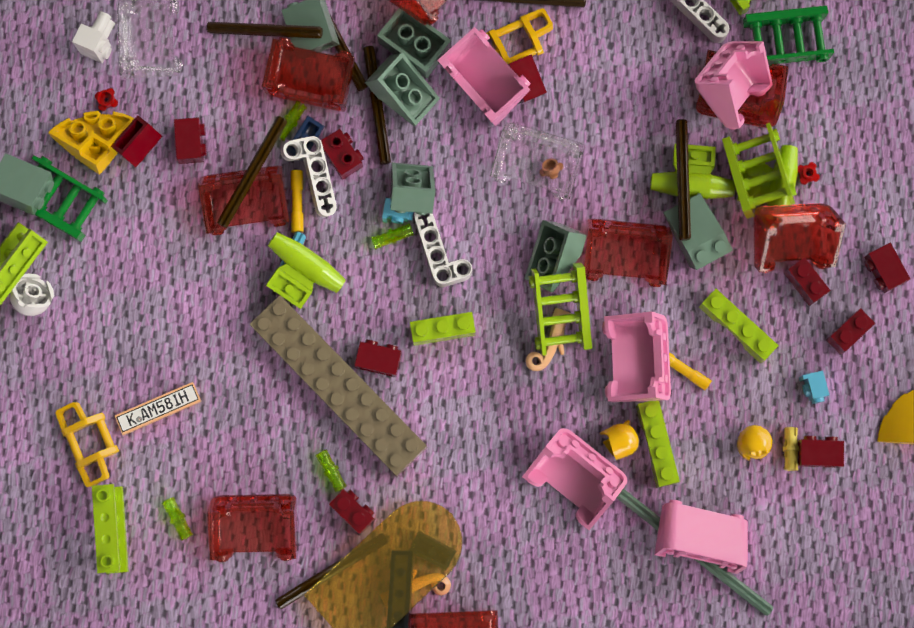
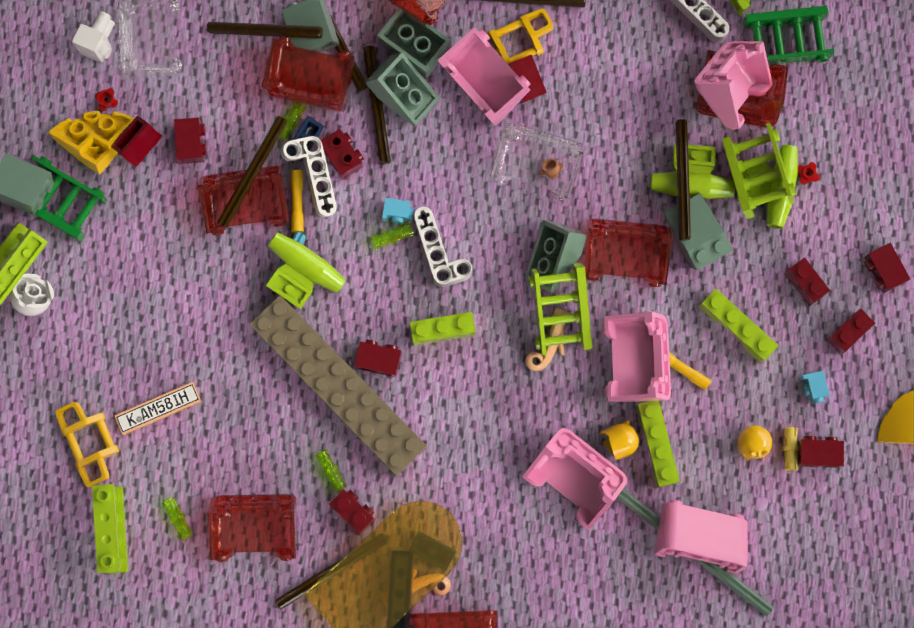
sand green slope [390,162,435,215] -> none
clear red windscreen [753,203,846,273] -> none

